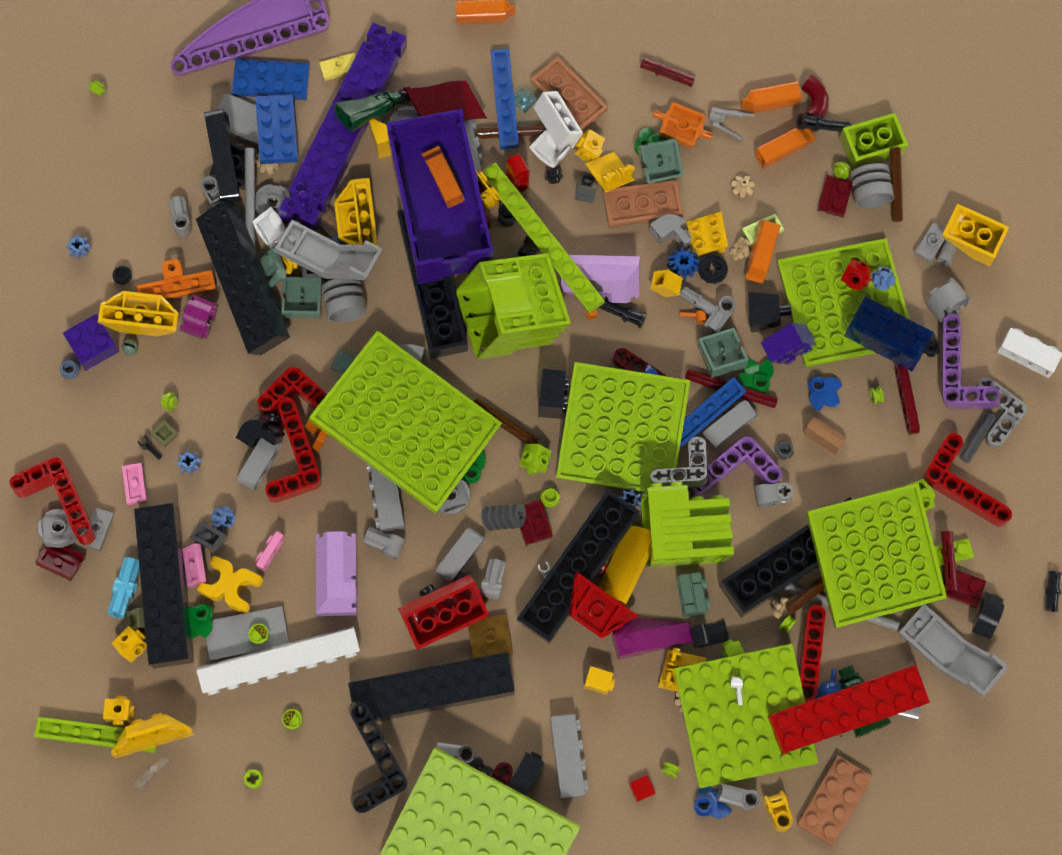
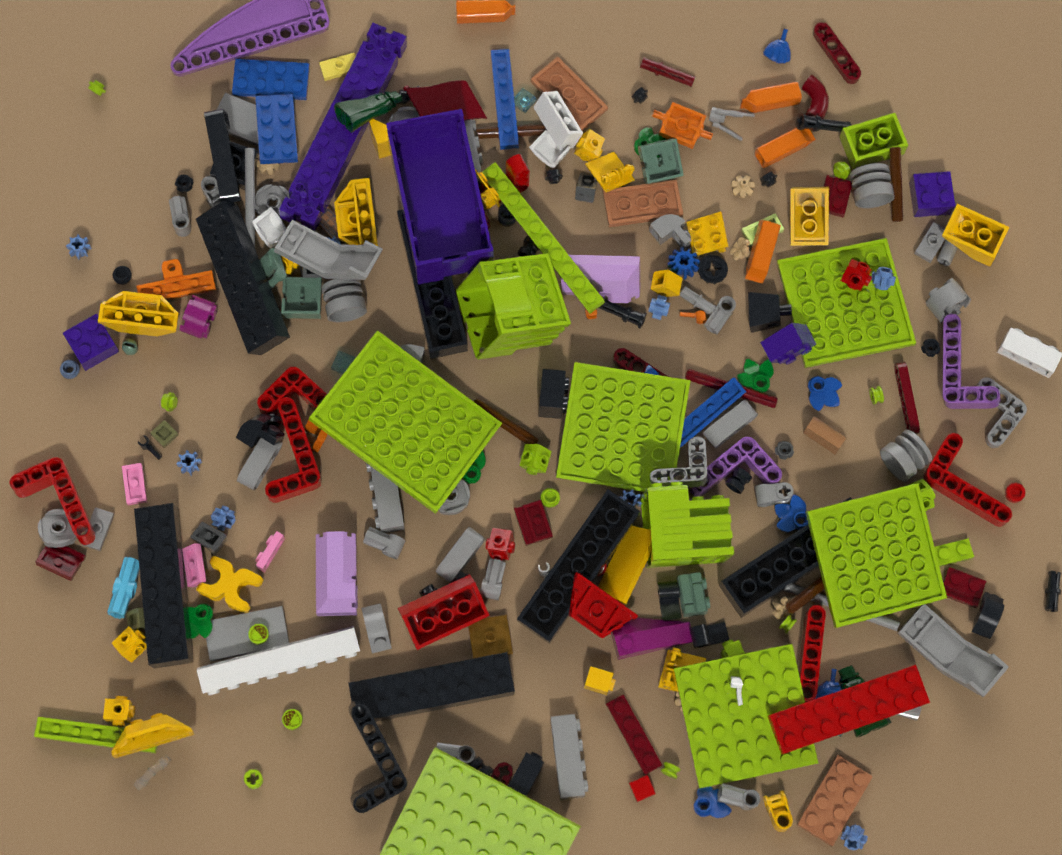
orange piece [422,146,465,208] -> none
dark grey piece [481,503,526,531] -> none
sand green piece [697,328,749,378] -> none
clear blue brick [844,296,934,371] -> none
dark red pin [940,531,958,591] -> none
dark grey axle [960,413,996,463] -> none
none -> black plate [175,174,194,193]
none -> light grey brick [361,603,392,653]
none -> red brick [485,528,515,561]
none -> dark red plate [606,694,663,776]
none -> black plate [631,87,648,104]
none -> medium blue gear [648,295,670,320]
none -> black panel [657,580,682,620]
none -> black wheel [725,467,752,494]
none -> black plate [760,171,777,188]
none -> blue piece [763,29,791,64]
none -> blue plate [775,495,808,532]
none -> yellow slope [790,187,829,246]
none -> dark red beam [813,22,861,84]
none -> medium blue gear [841,825,868,851]
none -> light grey wheel [880,430,932,482]
none -> dark purple brick [909,171,955,217]
none -> red tile [1005,483,1026,503]

